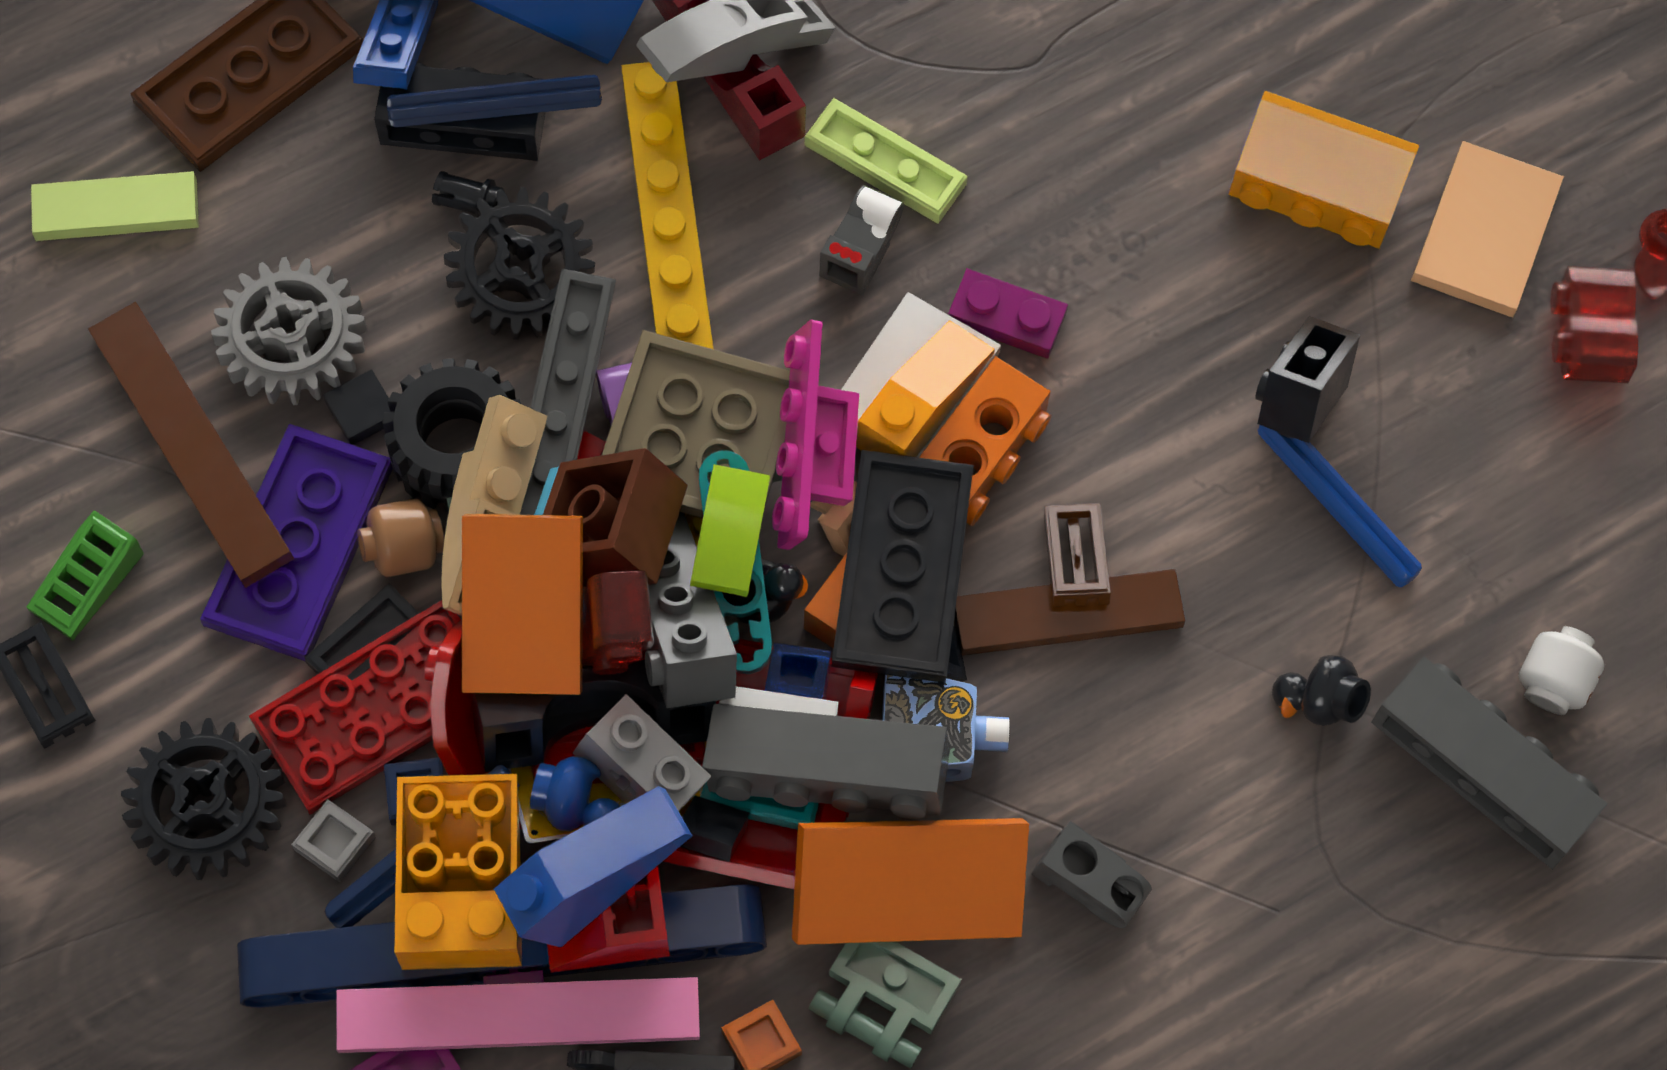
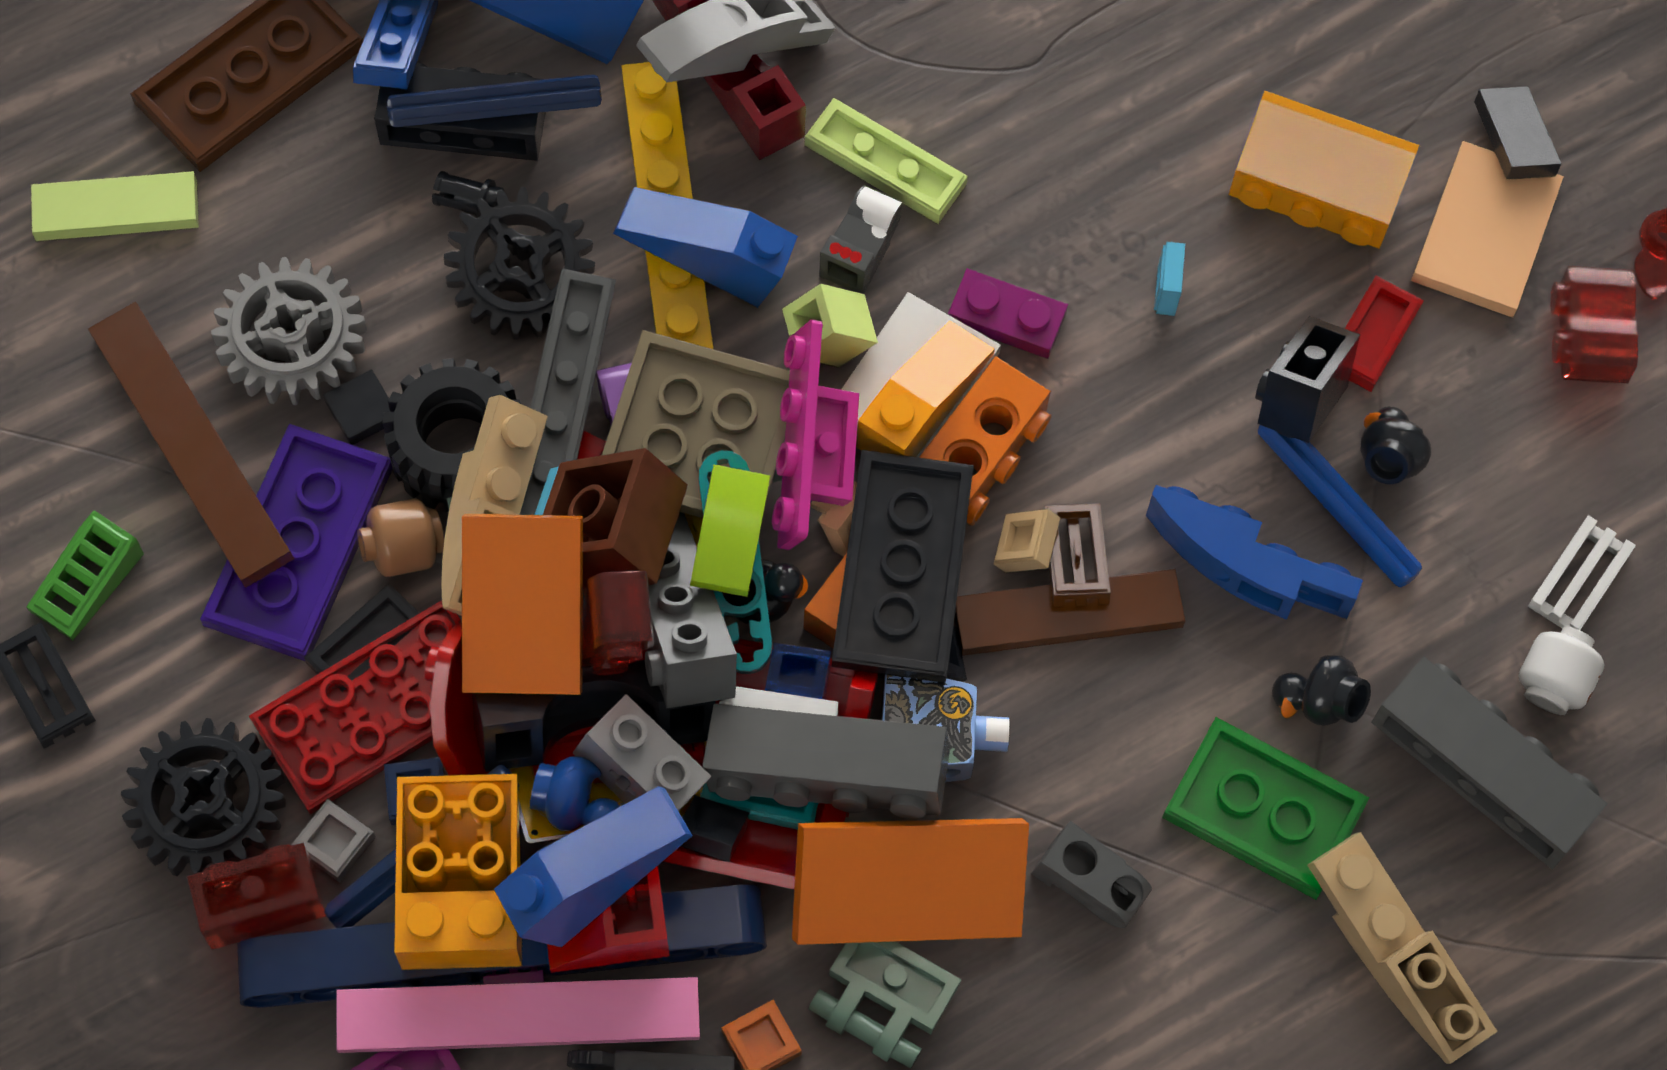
none -> clear red brick [187,842,326,950]
none -> blue slope [613,187,798,308]
none -> yellowish green brick [782,284,878,367]
none -> tan tile [994,509,1060,573]
none -> blue slope [1146,485,1363,620]
none -> medium azure tile [1154,242,1185,316]
none -> green tile [1162,717,1369,900]
none -> tan slope [1307,832,1498,1064]
none -> red tile [1344,275,1424,392]
none -> black animal [1360,406,1431,484]
none -> tile [1474,86,1562,180]
none -> white tile [1528,515,1636,630]

